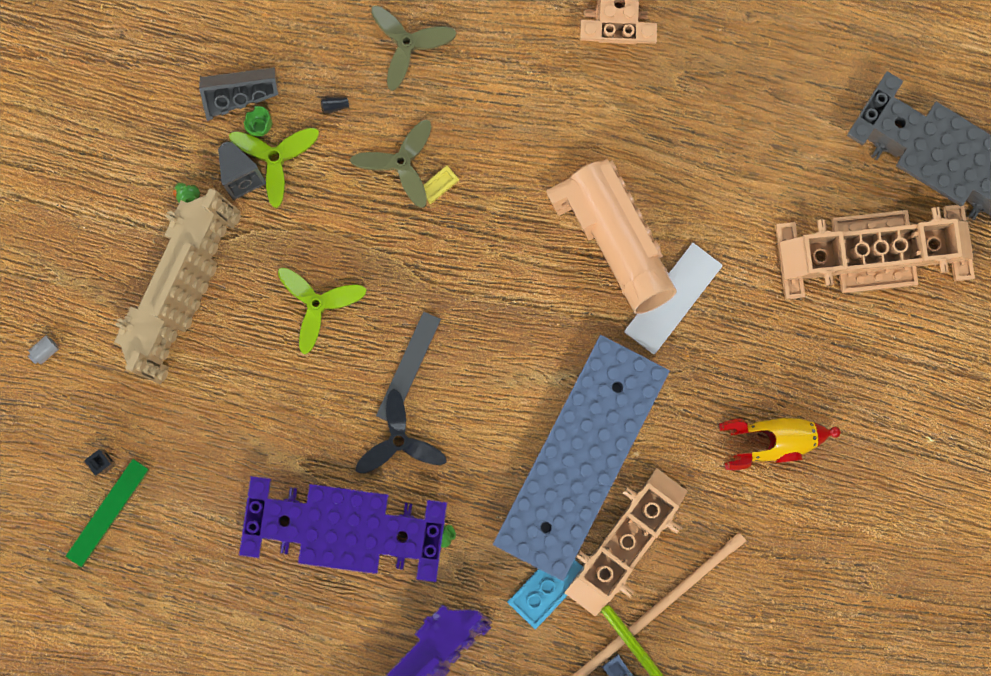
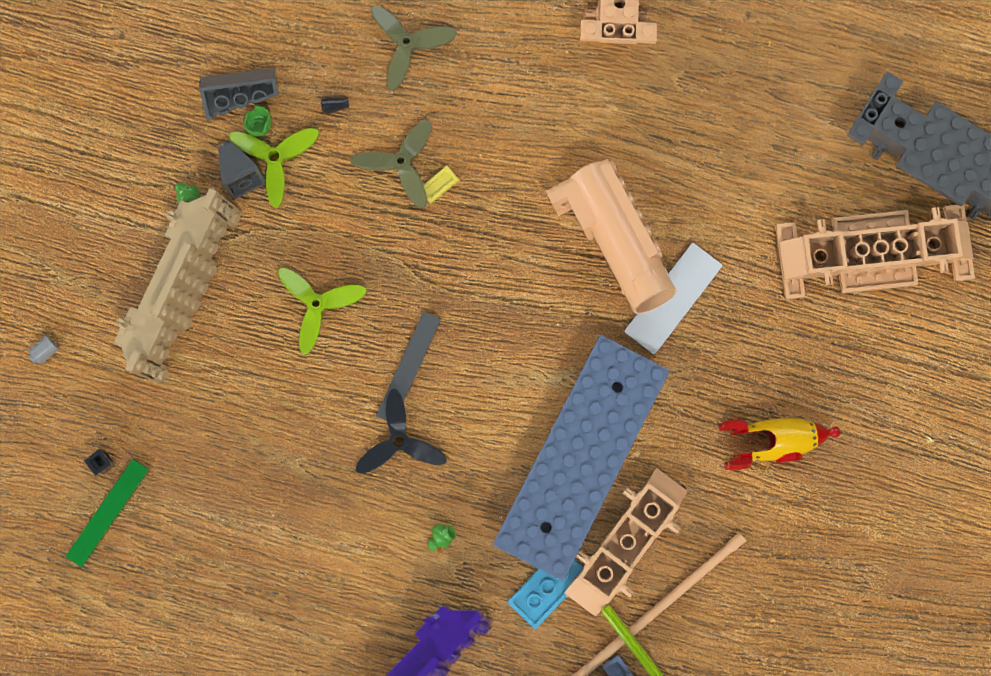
dark purple piece [239,476,447,582] -> none

